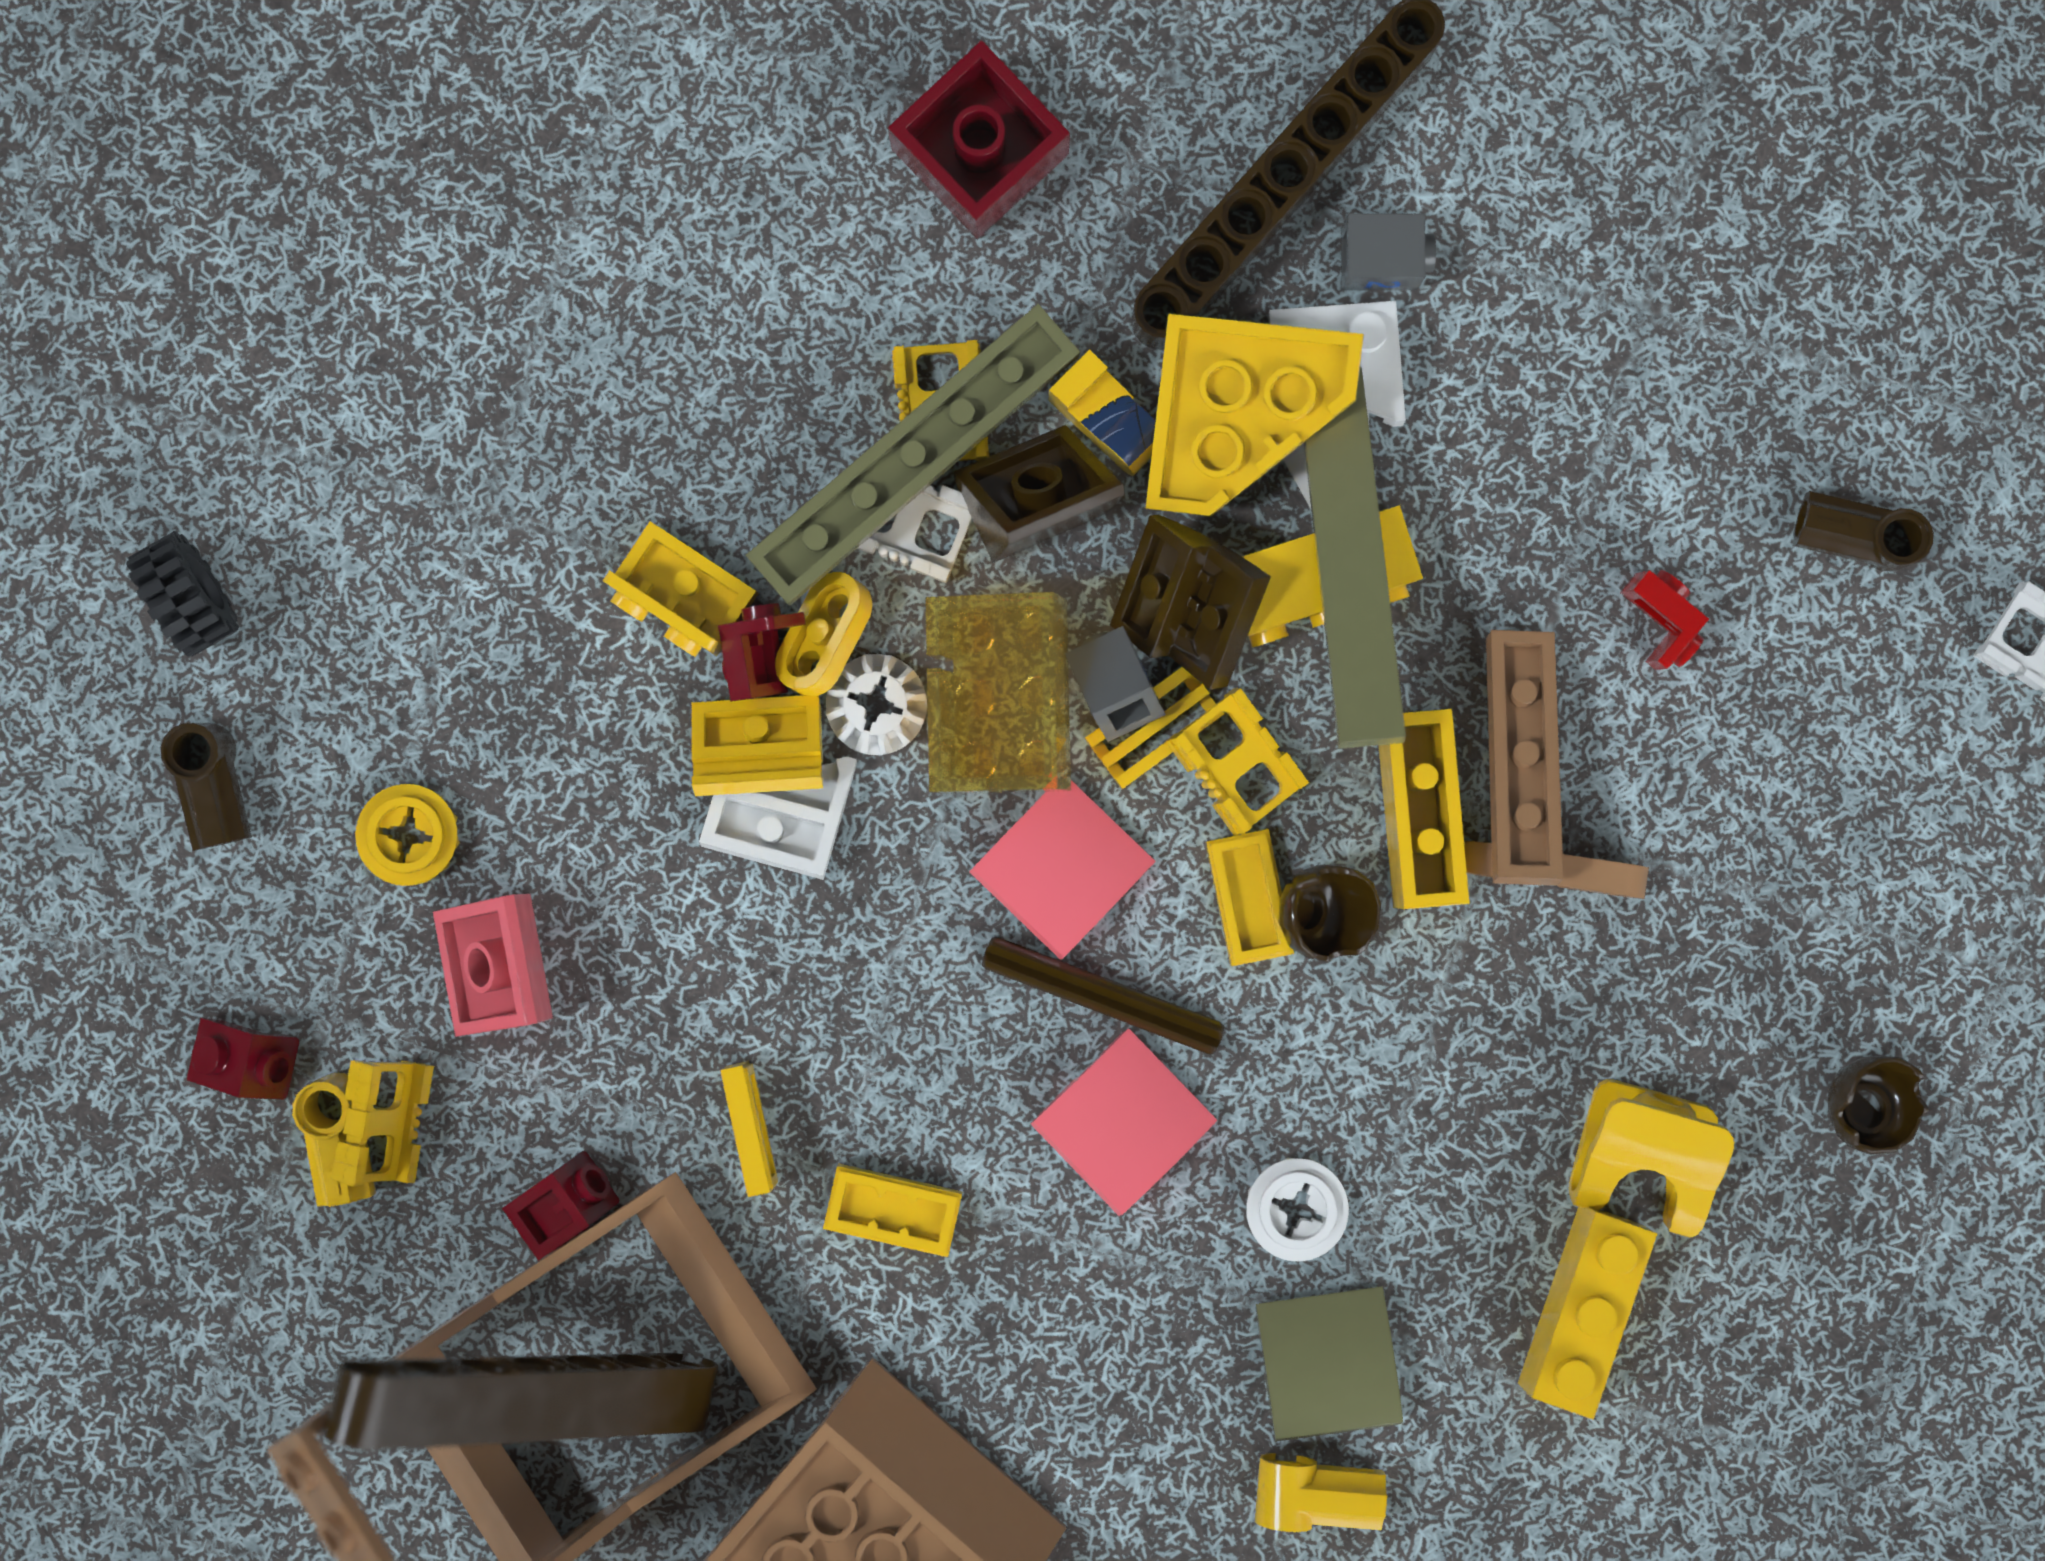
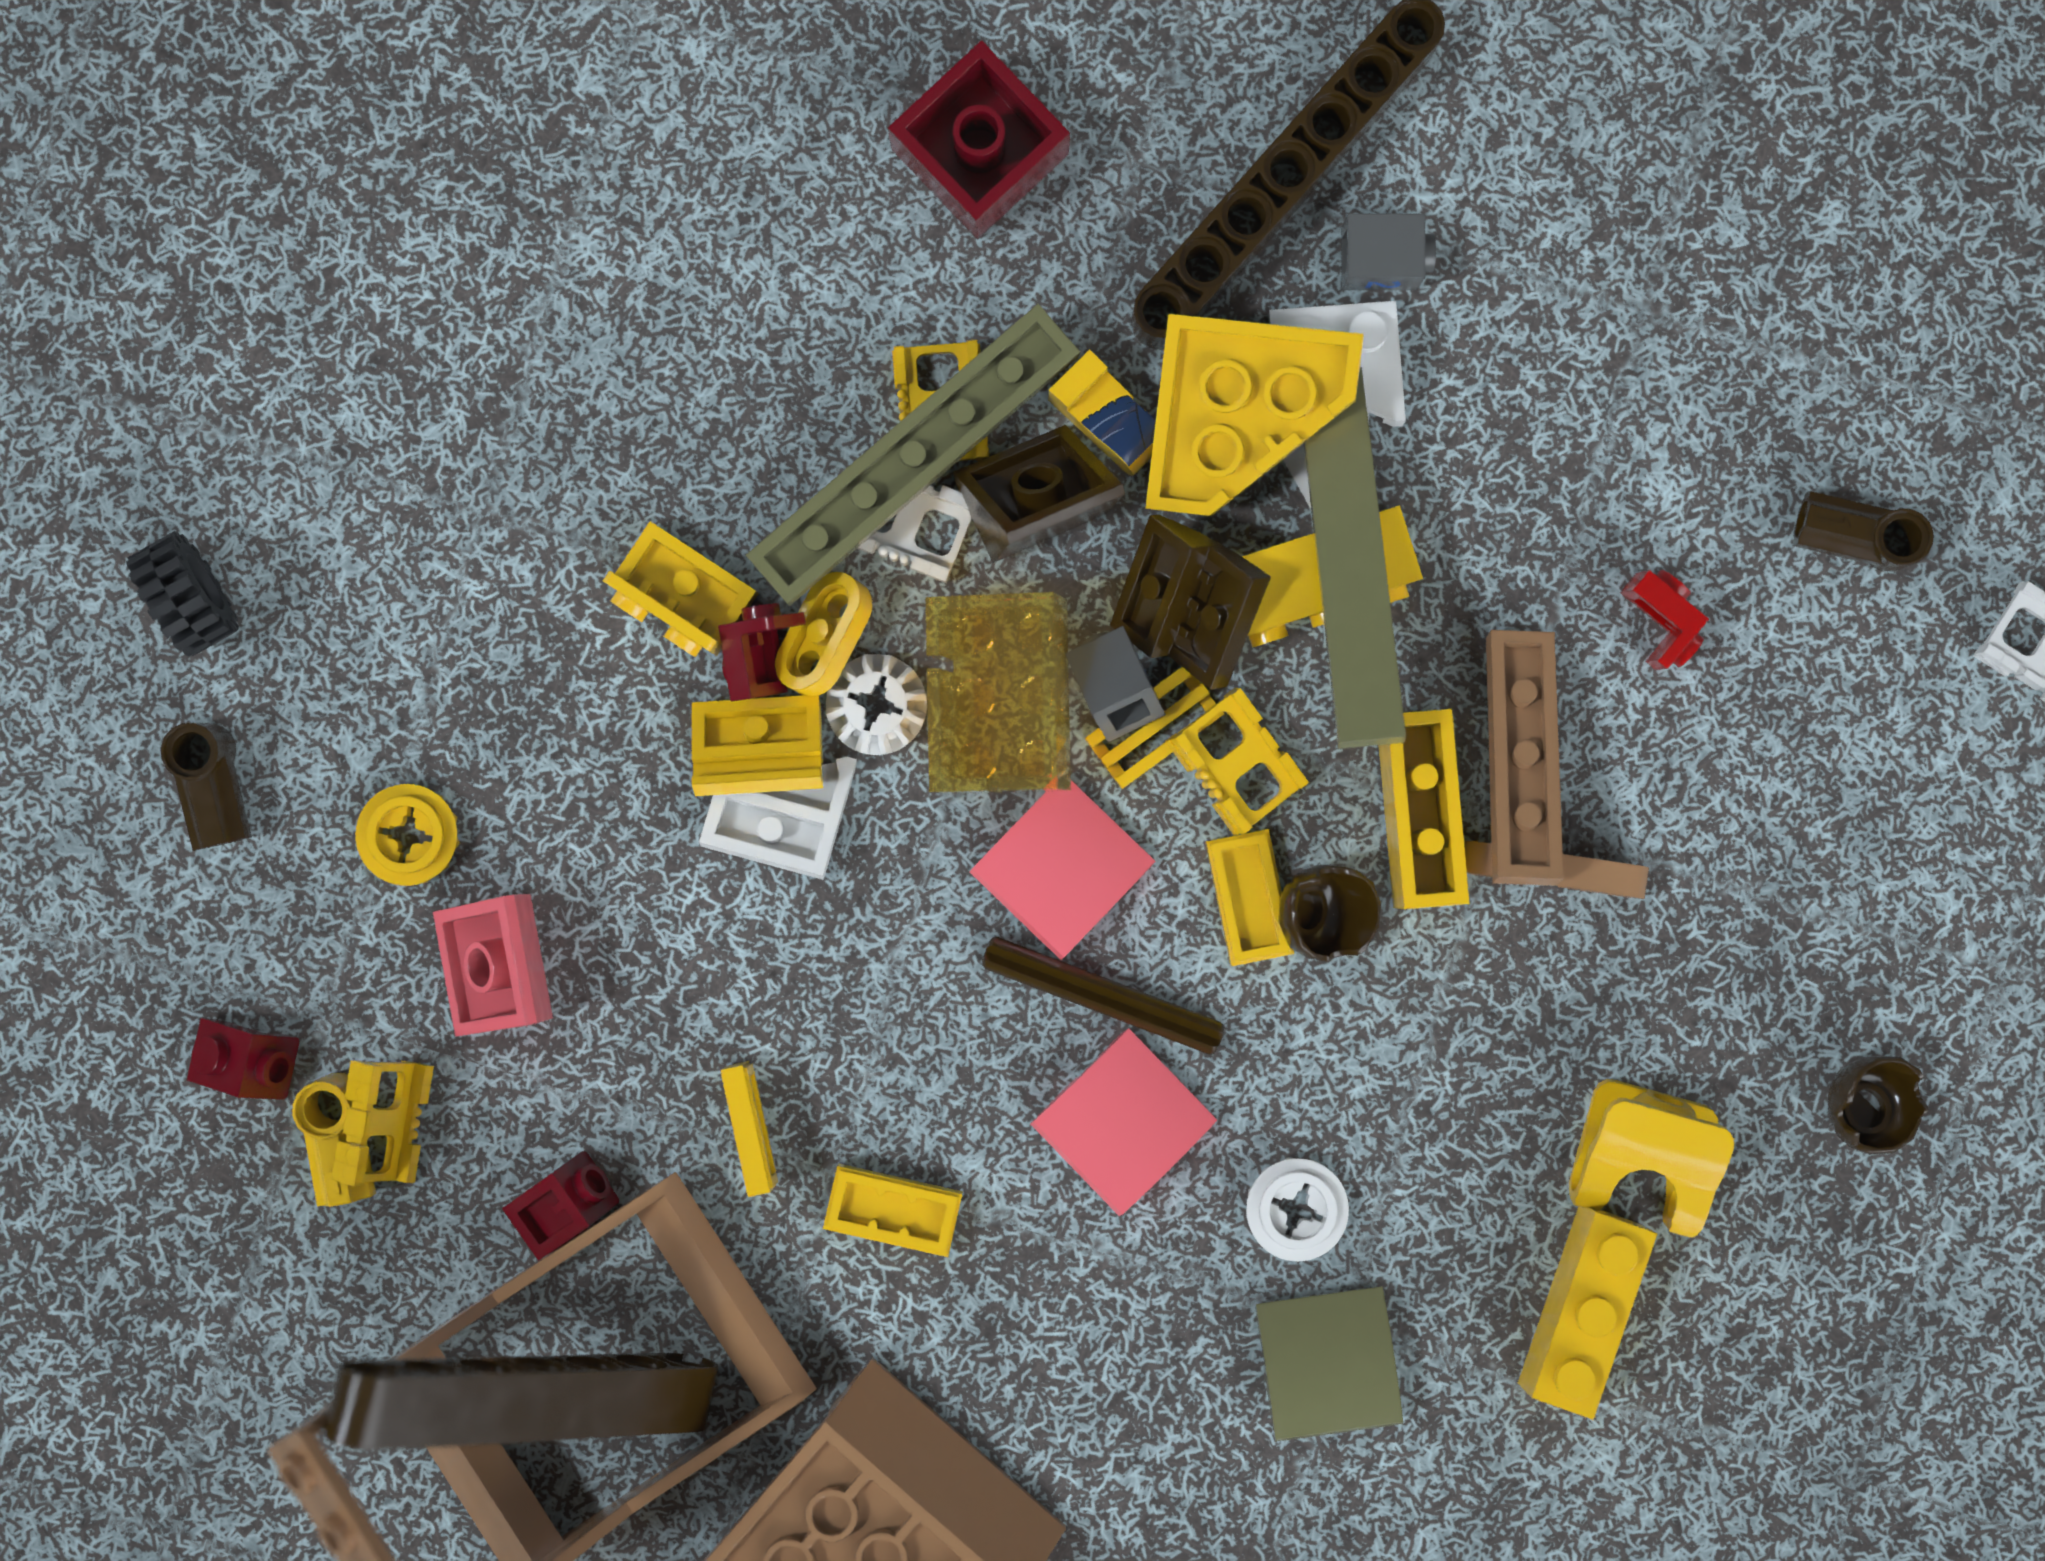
yellow piece [1255,1453,1387,1532] -> none

